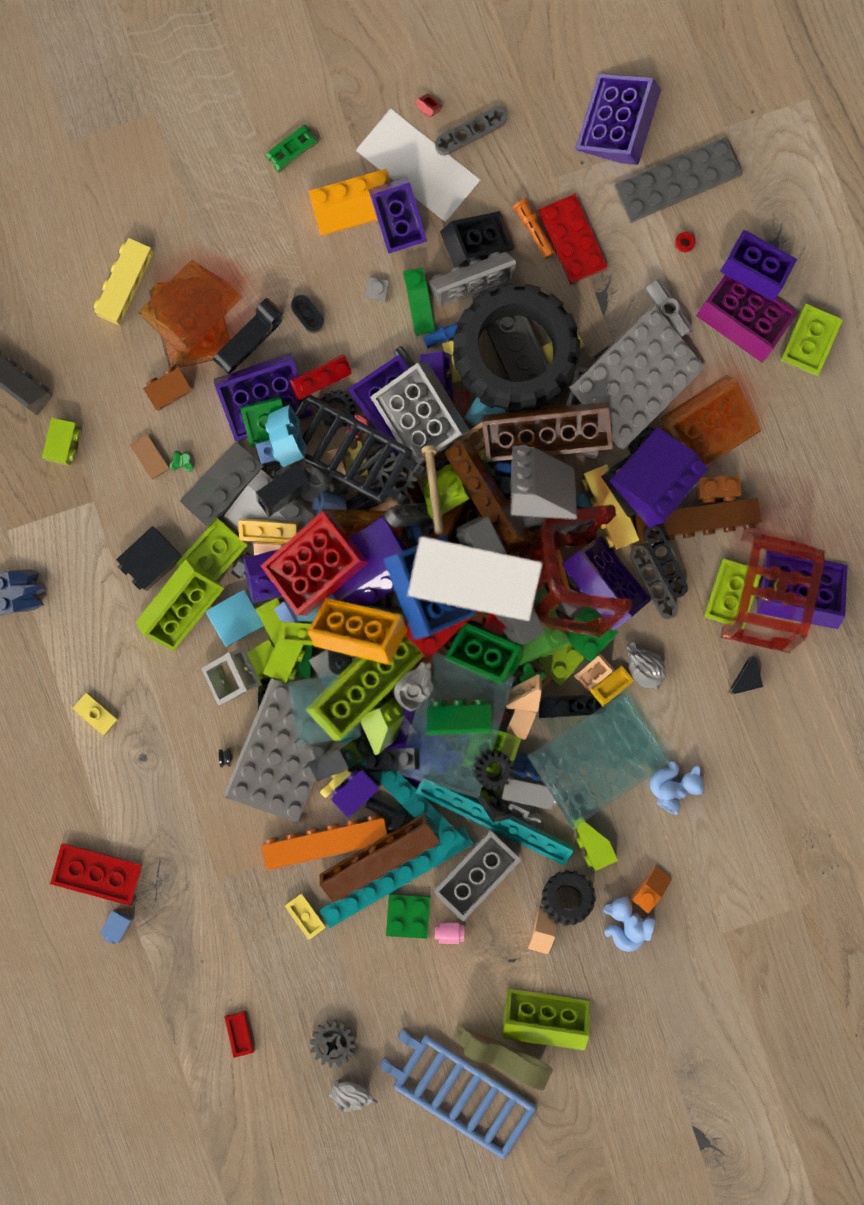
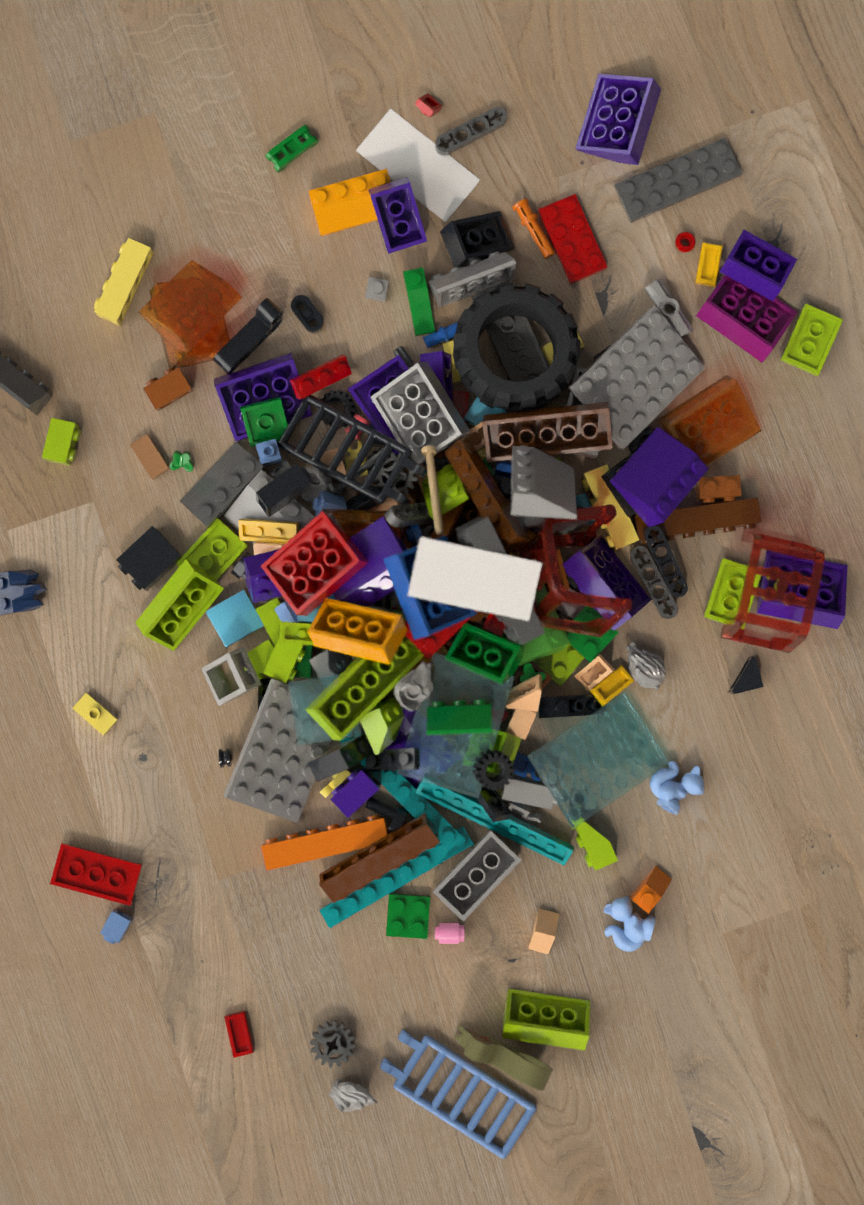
medium azure brick [265,405,307,467] -> none
light yellow plate [285,893,326,940] -> none
black tyre [541,870,596,926] -> none
none -> yellow tile [695,242,723,287]

